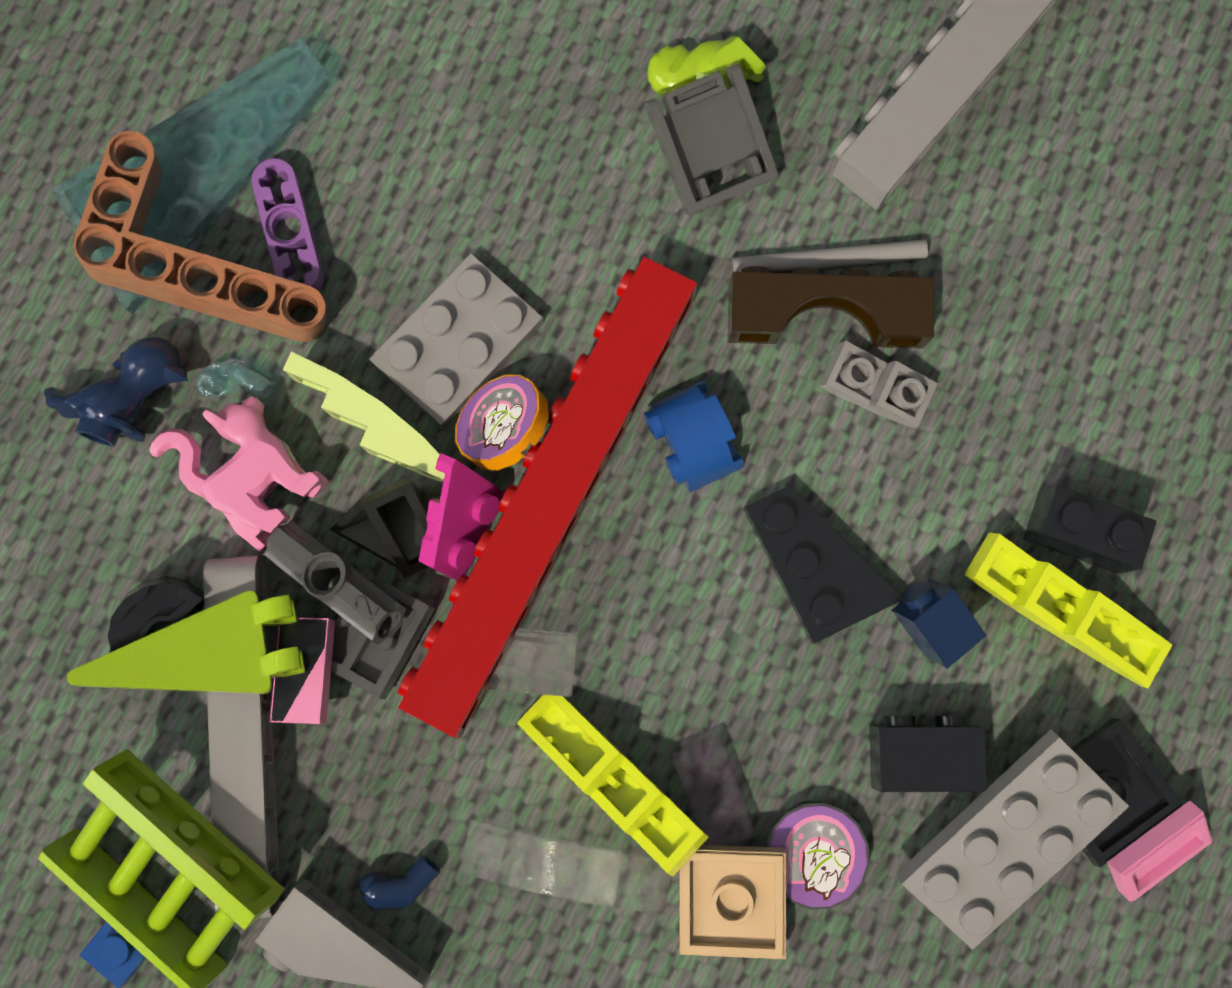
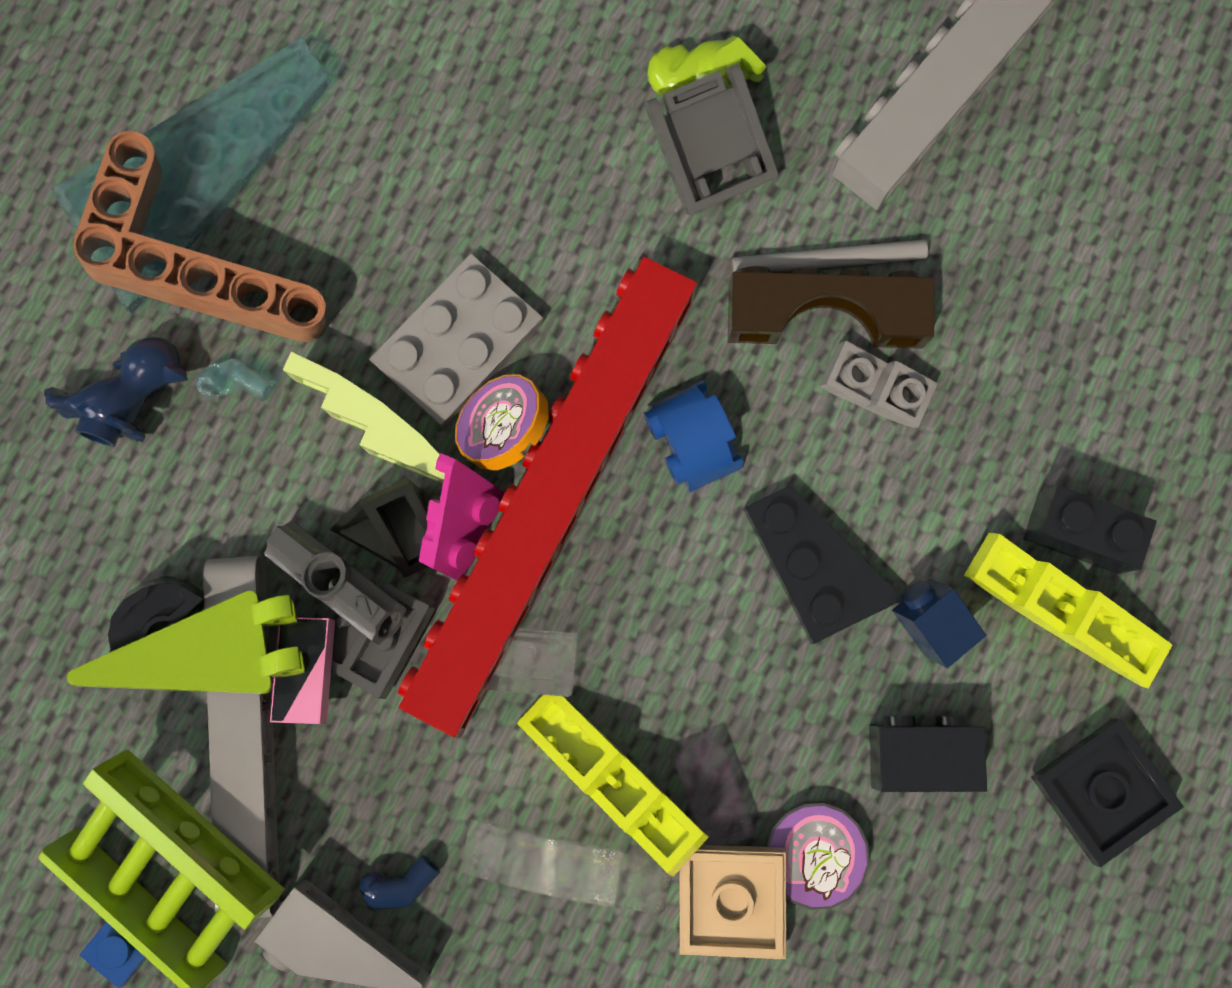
bright pink animal [150,396,329,552] -> none
medium lavender beam [251,158,324,291] -> none
light grey plate [896,729,1129,950] -> none
bright pink tile [1107,800,1212,902] -> none

